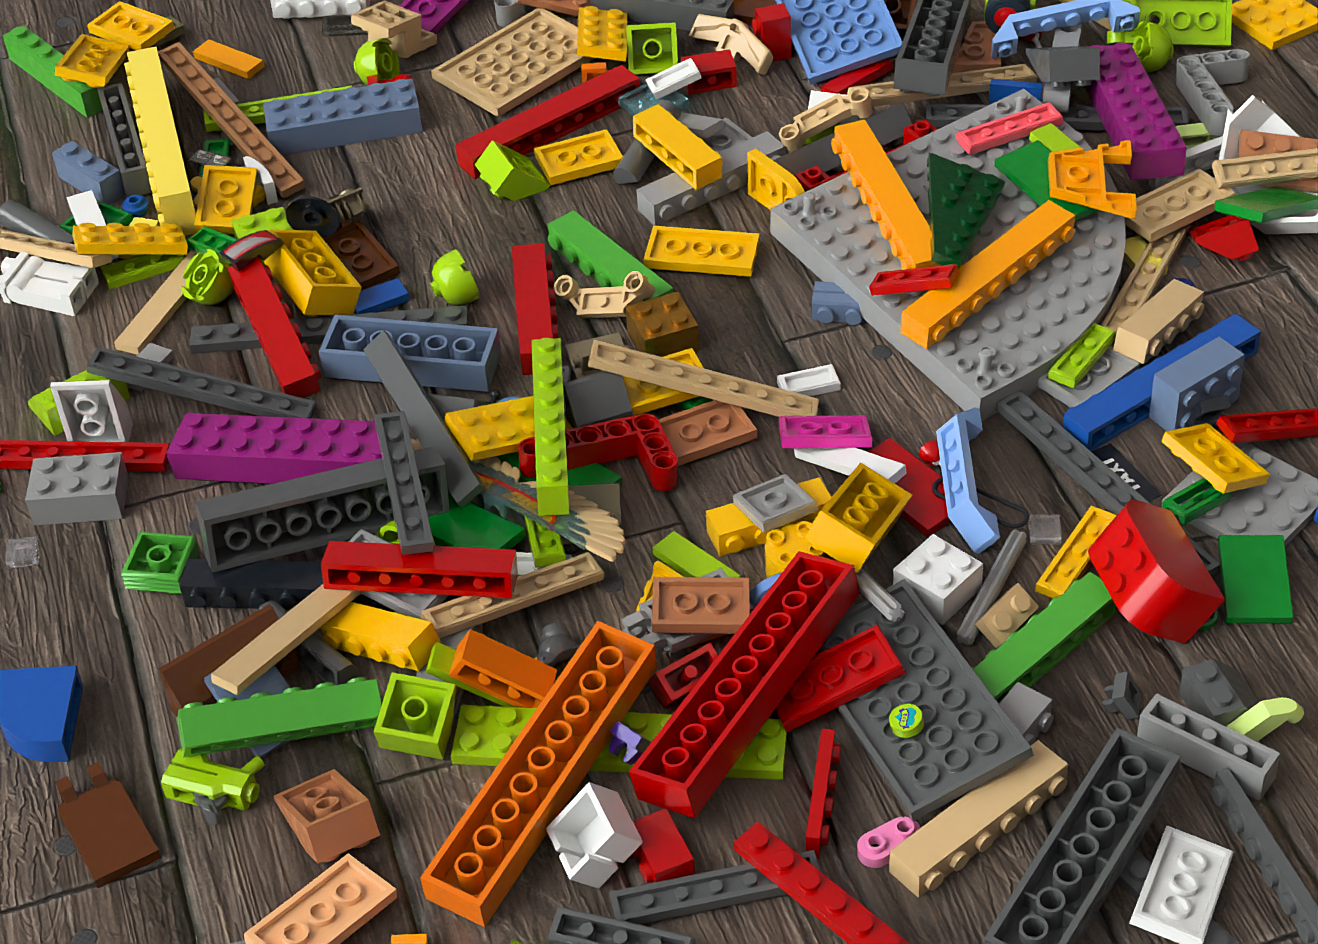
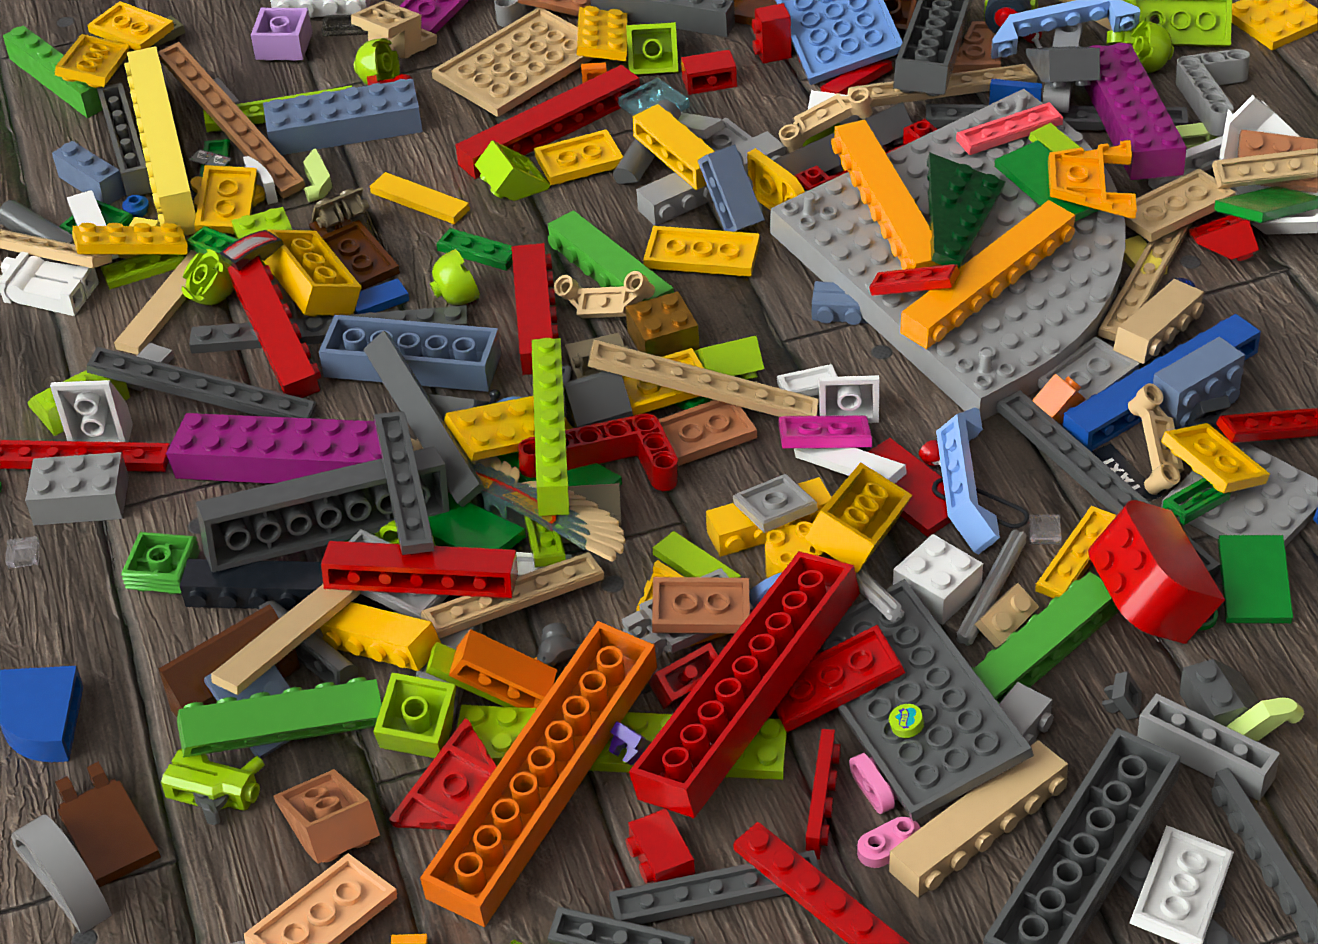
light orange tile [193,39,264,79] -> none
black dish [285,196,340,238] -> none
white piece [546,782,643,889] -> none
white tile [646,58,702,100] -> none
plate [688,14,773,75] -> none
lime tile [1048,323,1117,389] -> none
none -> light grey window [11,814,112,935]
none -> lavender brick [251,8,312,61]
none -> yellowish green piece [303,149,332,203]
none -> yellow tile [370,172,470,225]
none -> red wing [389,719,497,830]
none -> green tile [436,228,513,271]
none -> lime slope [694,336,764,380]
none -> sand blue brick [697,144,765,232]
none -> white slope [819,375,879,423]
none -> bright pink plate [849,753,897,814]
none -> brick [1032,373,1086,426]
none -> tan plate [1128,383,1184,495]

